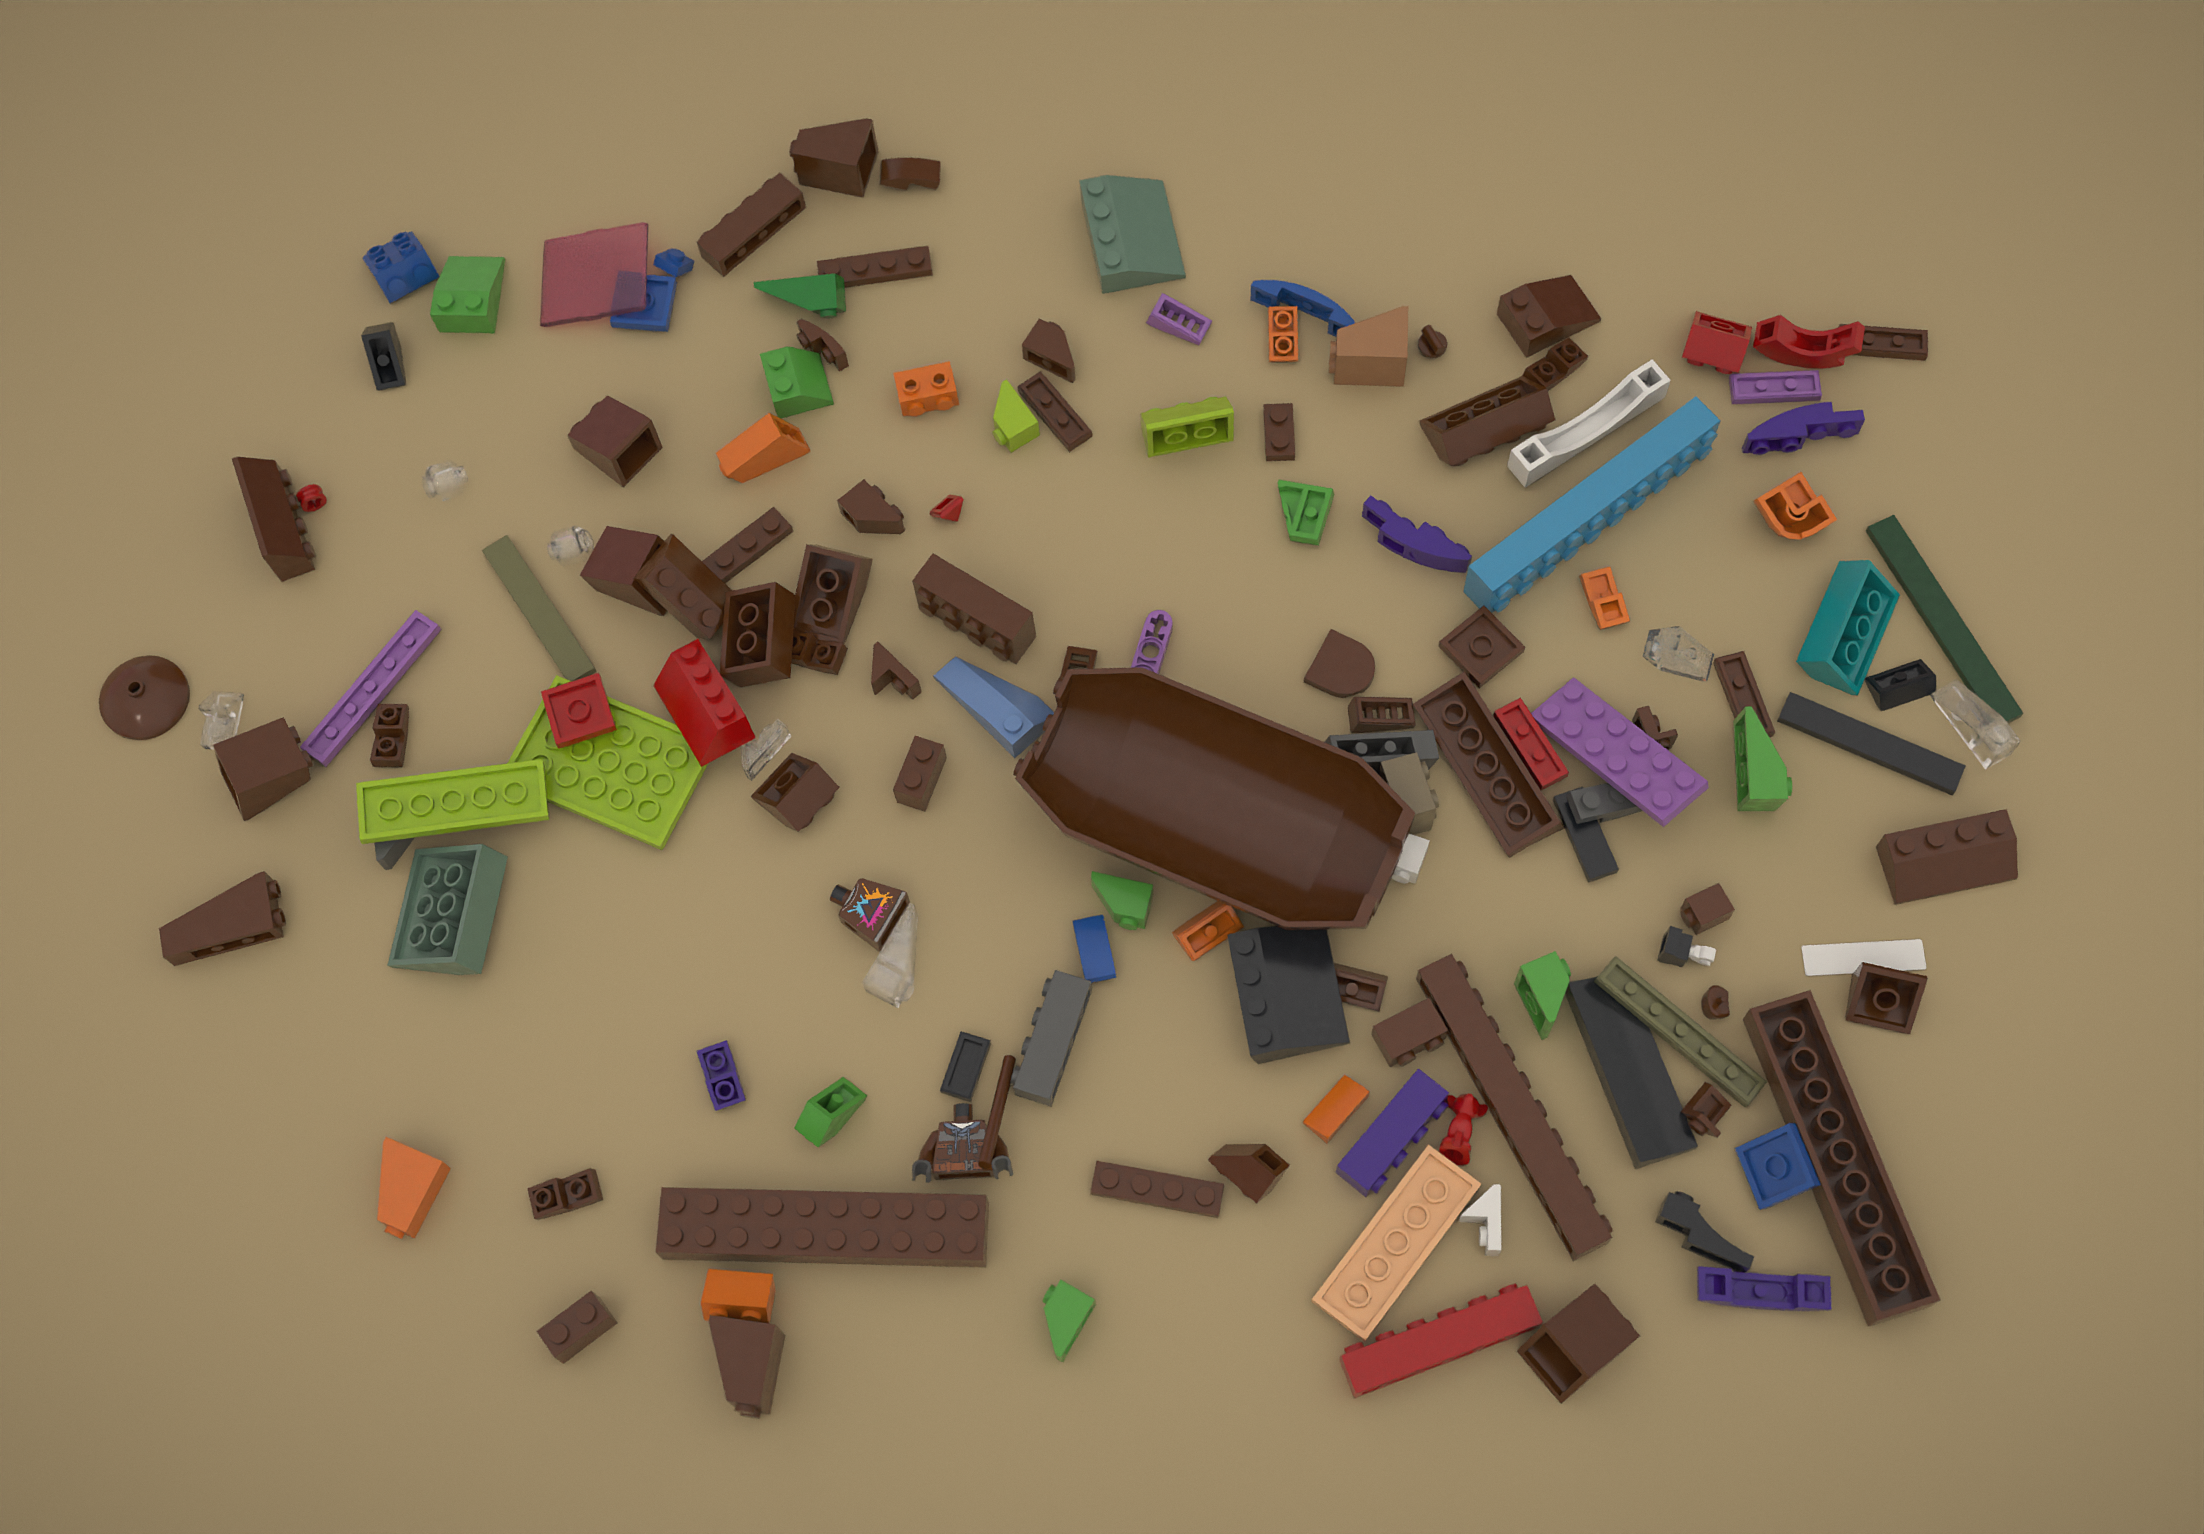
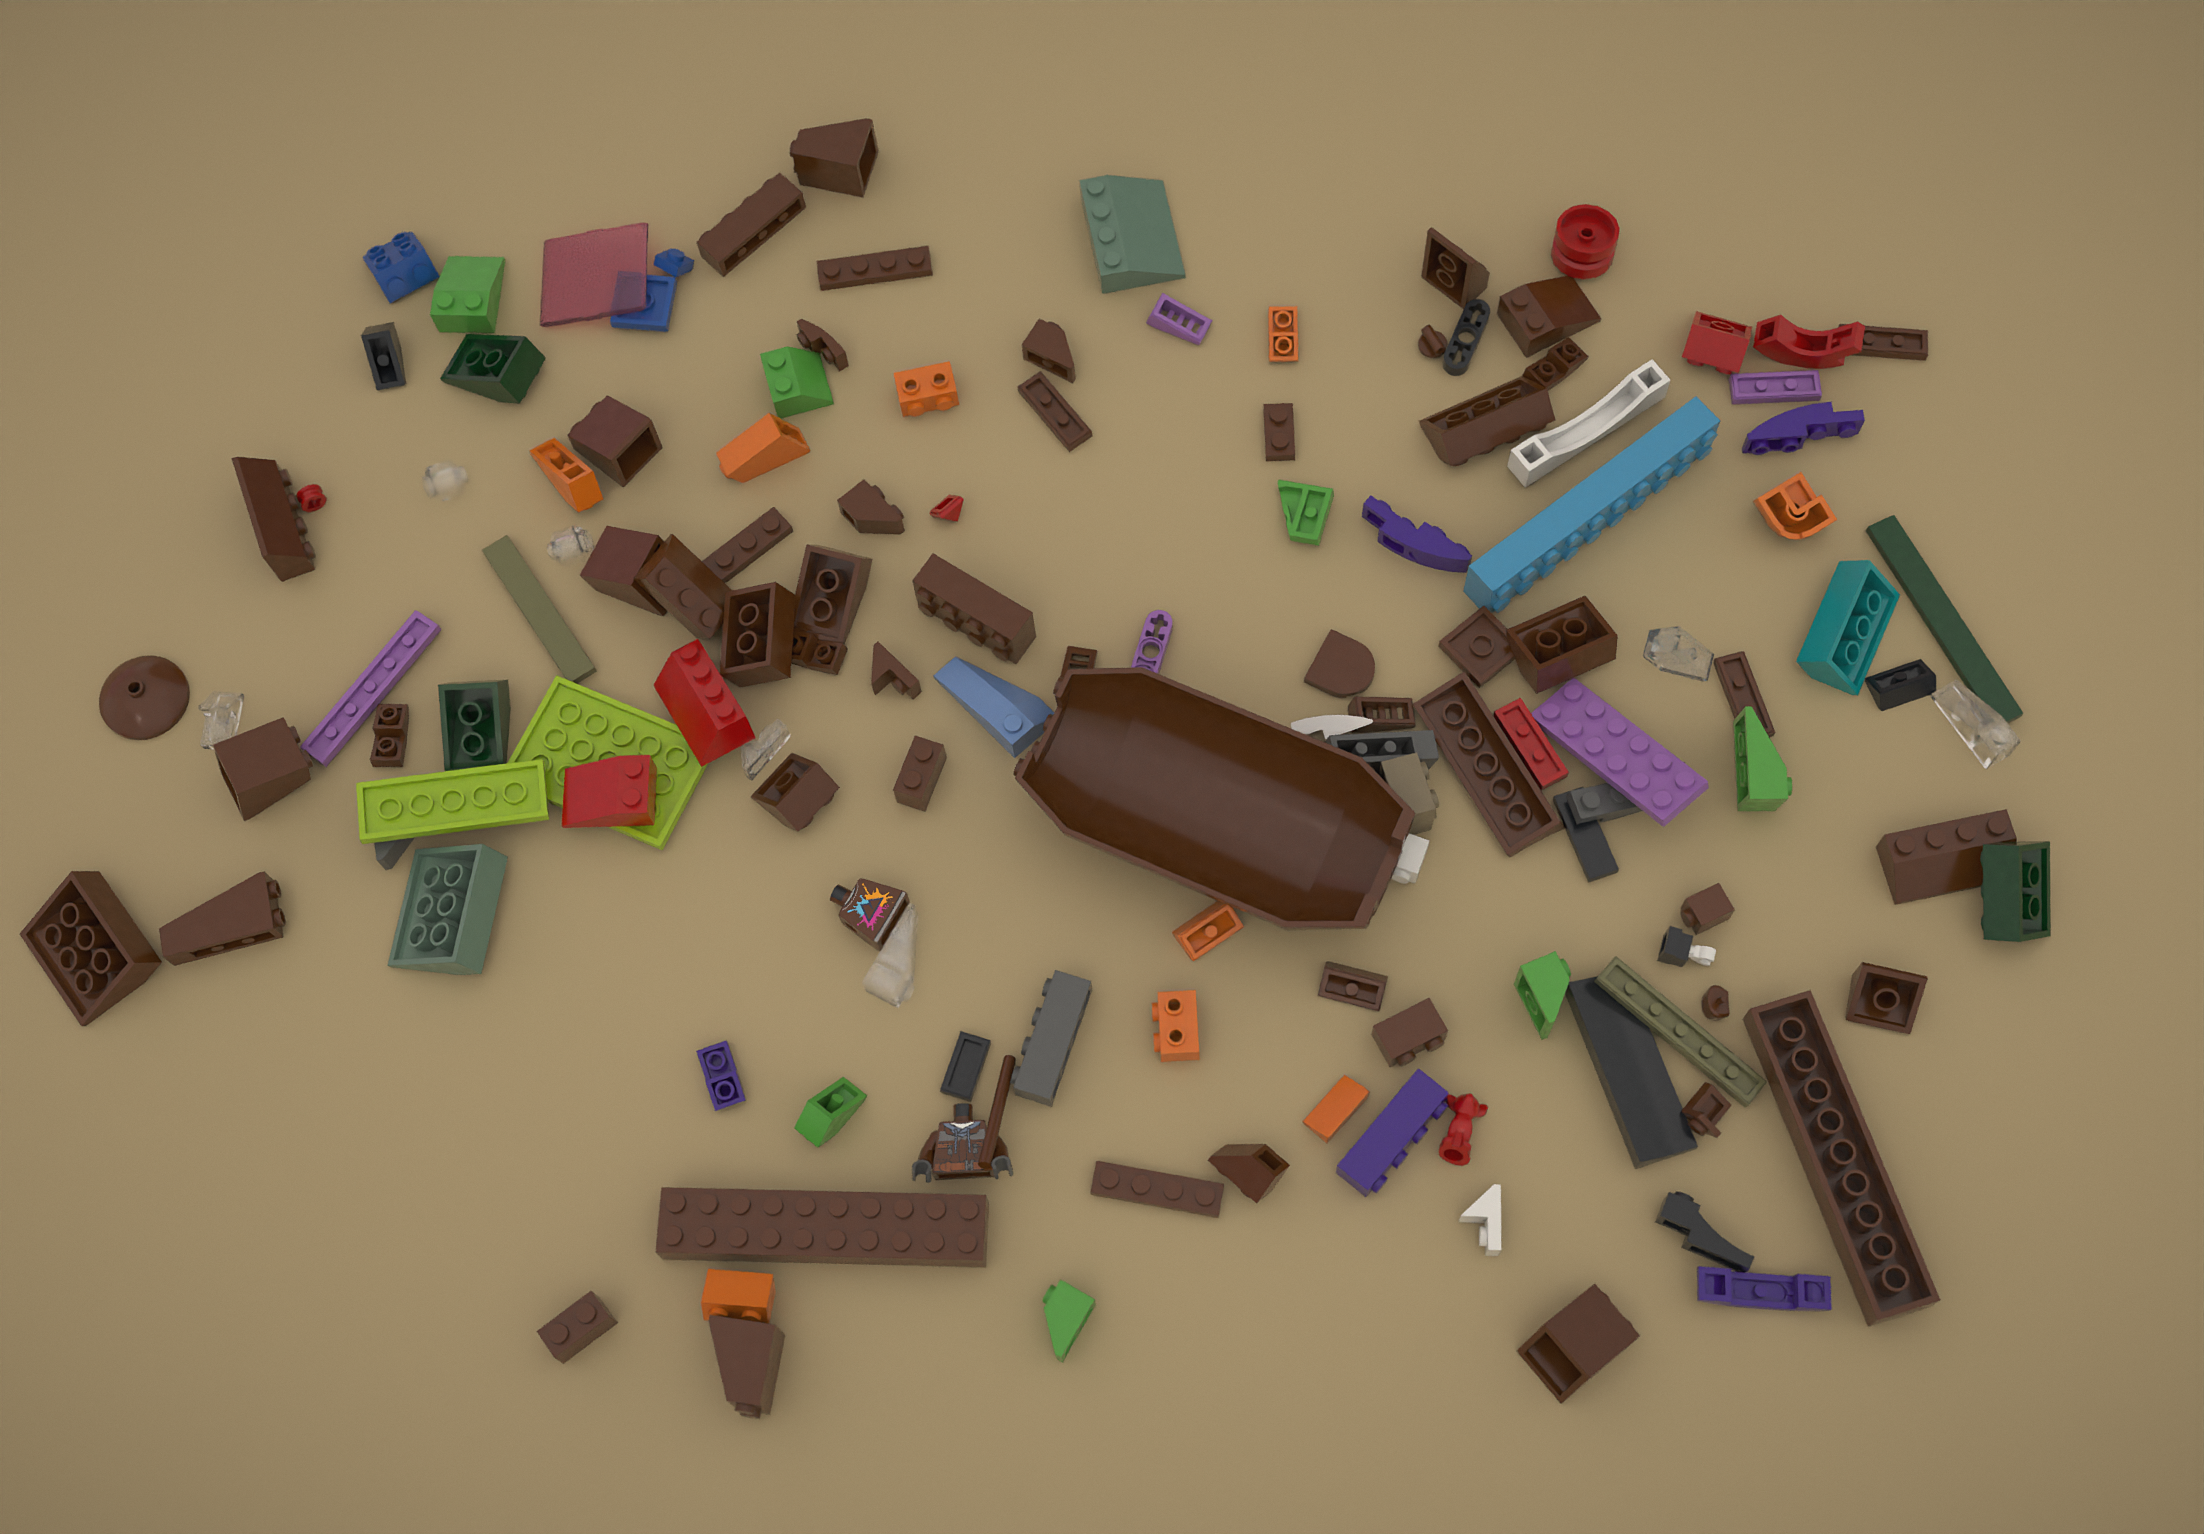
orange slope [377,1137,451,1239] -> none
reddish brown slope [527,1168,603,1220] -> none
red plate [541,673,617,749] -> none
green slope [754,273,846,318] -> none
reddish brown slope [880,157,940,191] -> none
lime slope [992,379,1040,453] -> none
blue slope [1073,914,1117,983] -> none
bright green slope [1091,871,1154,930] -> none
lime slope [1140,397,1234,457] -> none
black slope [1227,926,1351,1064] -> none
blue slope [1250,280,1355,337] -> none
light nougat plate [1311,1145,1481,1342] -> none
medium nougat slope [1329,306,1408,387] -> none
red brick [1339,1283,1543,1398] -> none
reddish brown brick [1416,954,1612,1261] -> none
orange slope [1579,566,1630,630] -> none
reddish brown bracket [1632,706,1678,750] -> none
blue plate [1735,1123,1821,1210] -> none
black tile [1777,692,1966,795] -> none
white sticker [1802,939,1926,976] -> none
none -> reddish brown slope [20,871,162,1026]
none -> dark green slope [438,679,510,771]
none -> dark green slope [440,334,546,404]
none -> orange slope [529,438,604,513]
none -> red slope [562,755,657,828]
none -> orange brick [1152,990,1199,1062]
none -> white sticker [1291,715,1373,739]
none -> reddish brown slope [1421,227,1490,309]
none -> black beam [1443,299,1490,376]
none -> reddish brown slope [1506,596,1618,694]
none -> red wheel [1551,204,1620,280]
none -> dark green slope [1980,841,2051,942]

